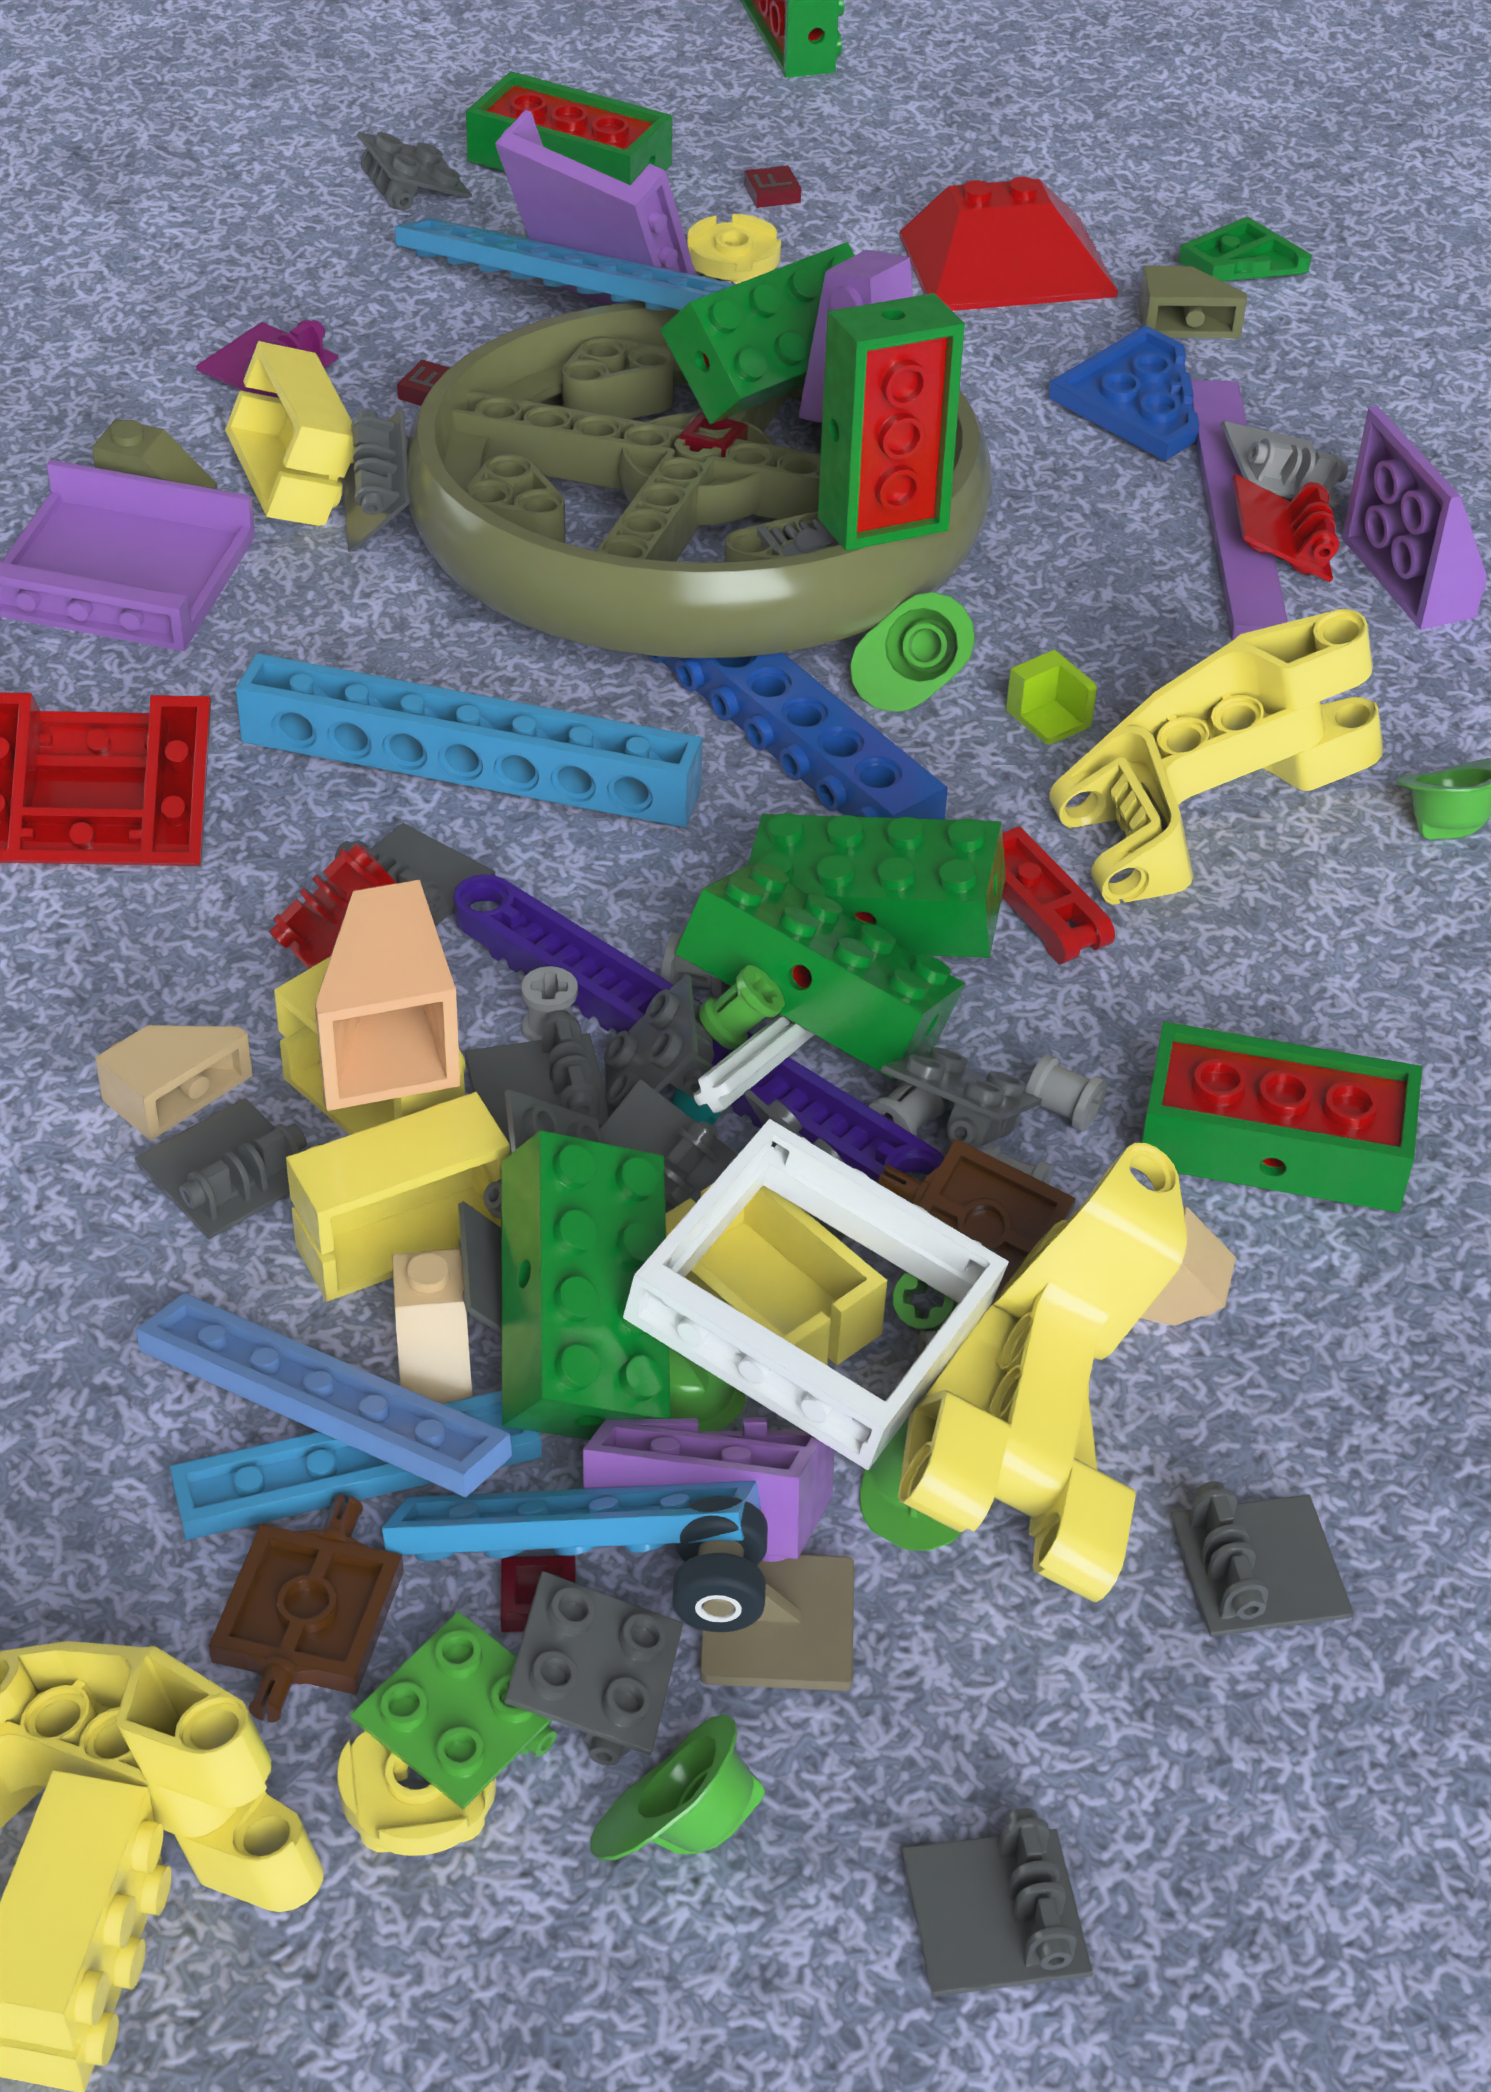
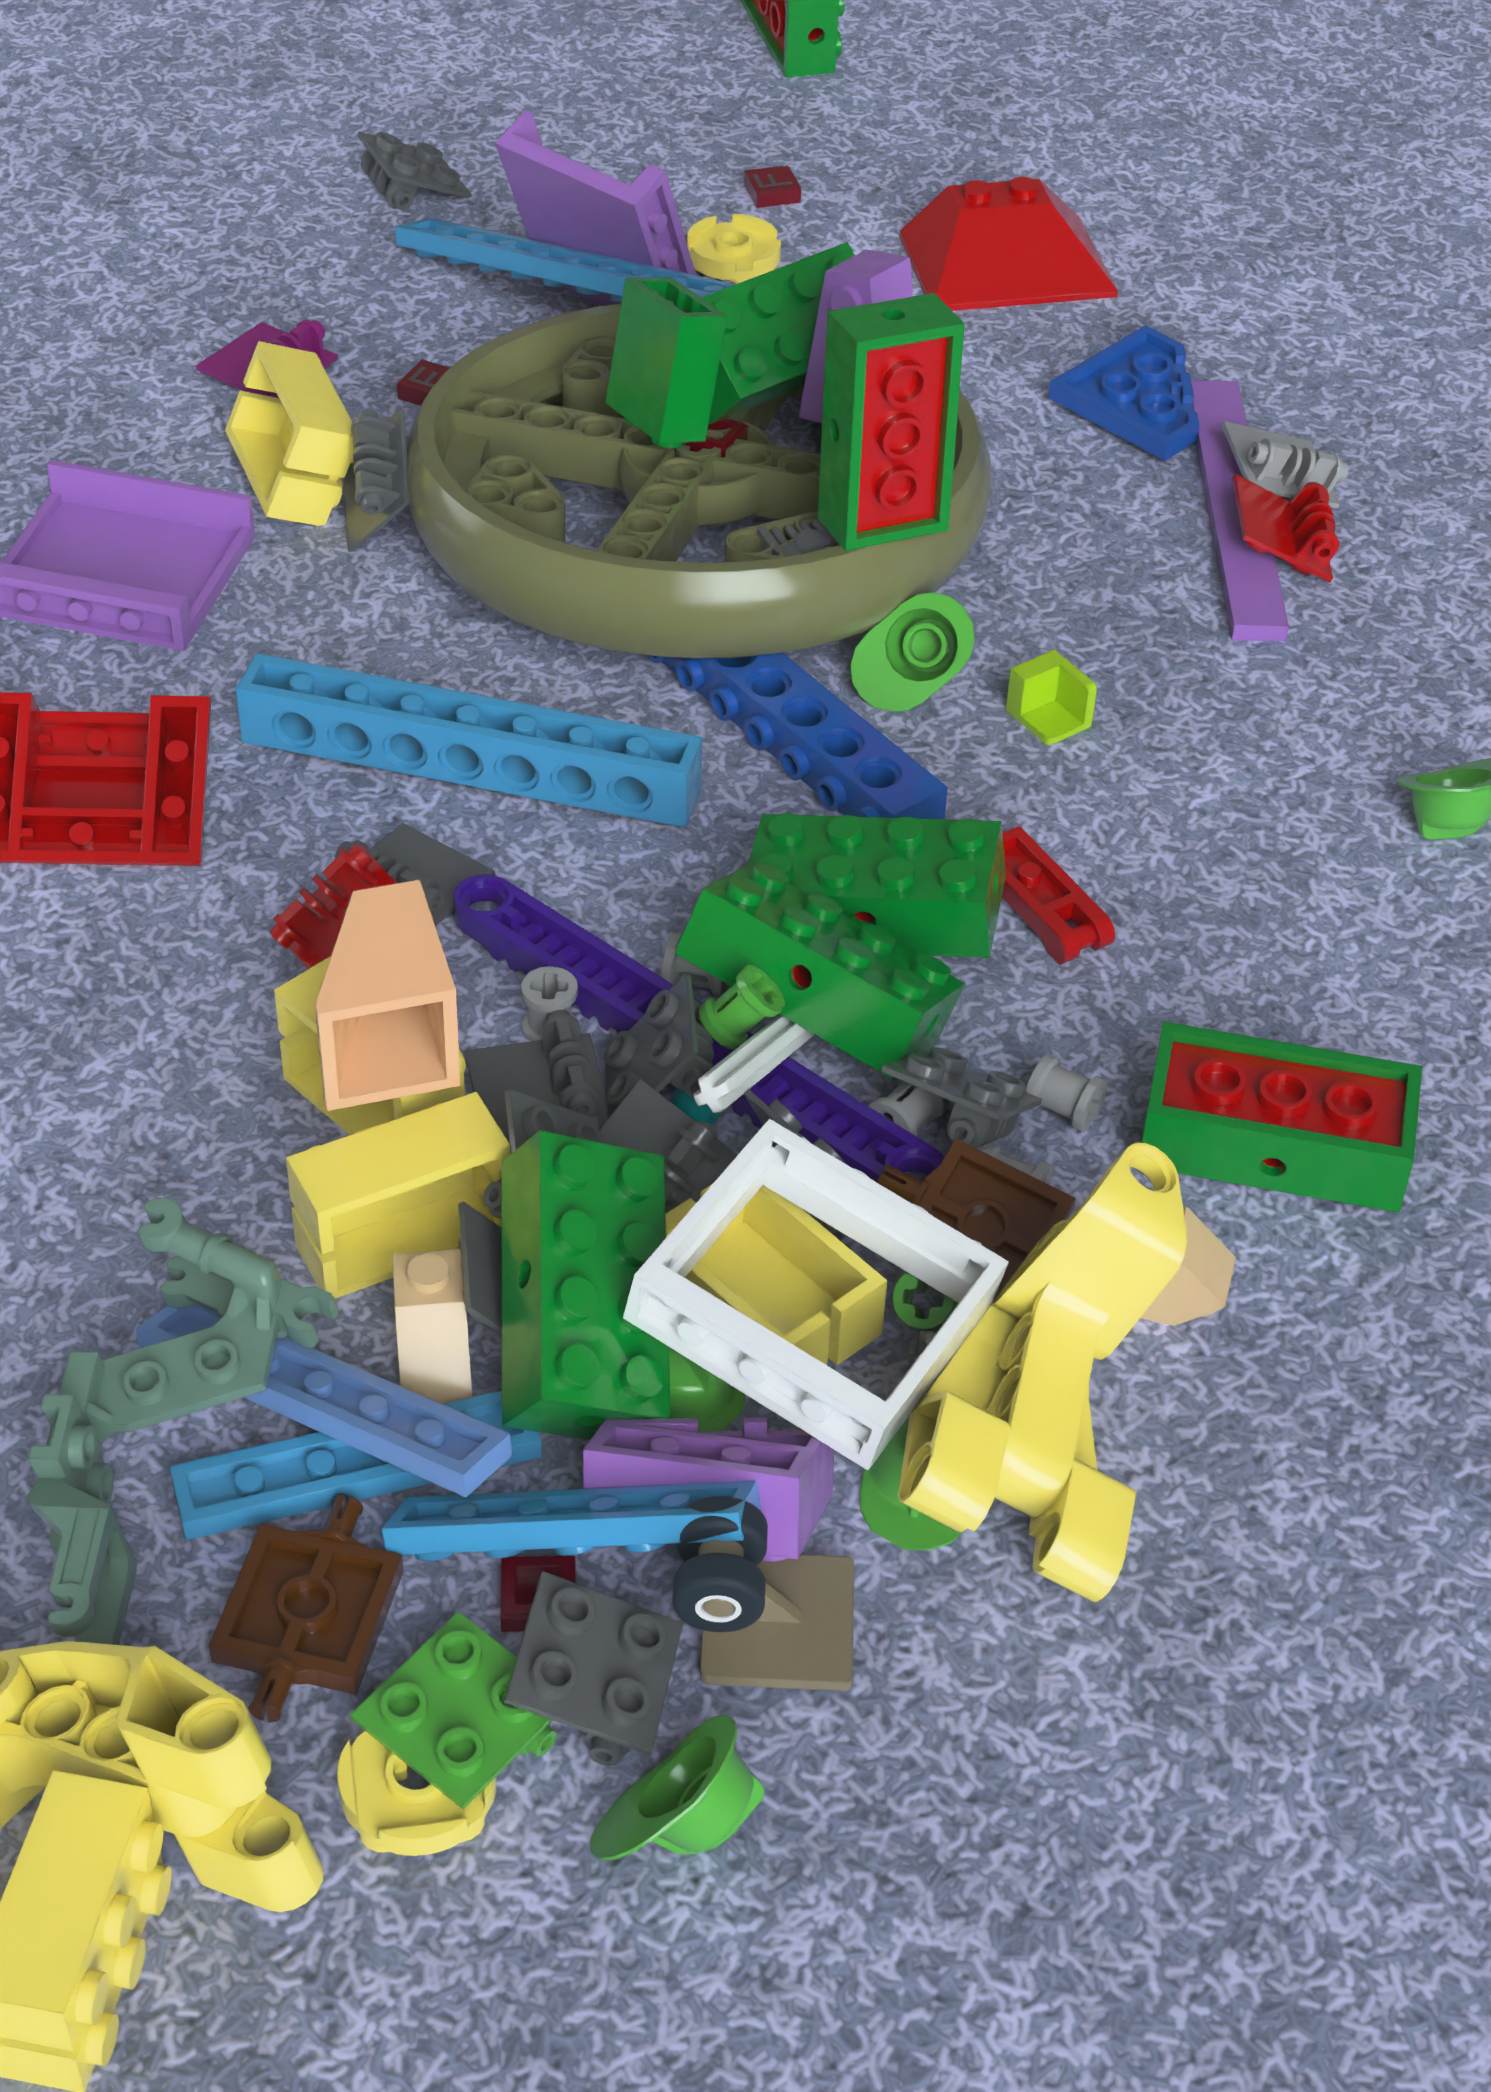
olive slope [92,418,218,489] -> none
tan slope [95,1025,253,1141] -> none
dark grey hinge [135,1098,307,1239] -> none
green brick [466,71,673,185] -> none
dark grey hinge [901,1808,1093,1997] -> none
light yellow piece [1049,609,1384,905] -> none
olive slope [1138,265,1247,338] -> none
dark grey hinge [1170,1481,1354,1637] -> none
green wing [1178,216,1312,281] -> none
medium lavender slope [1342,406,1487,630] -> none
none -> sand green piece [28,1198,339,1645]
none -> green brick [605,277,728,449]

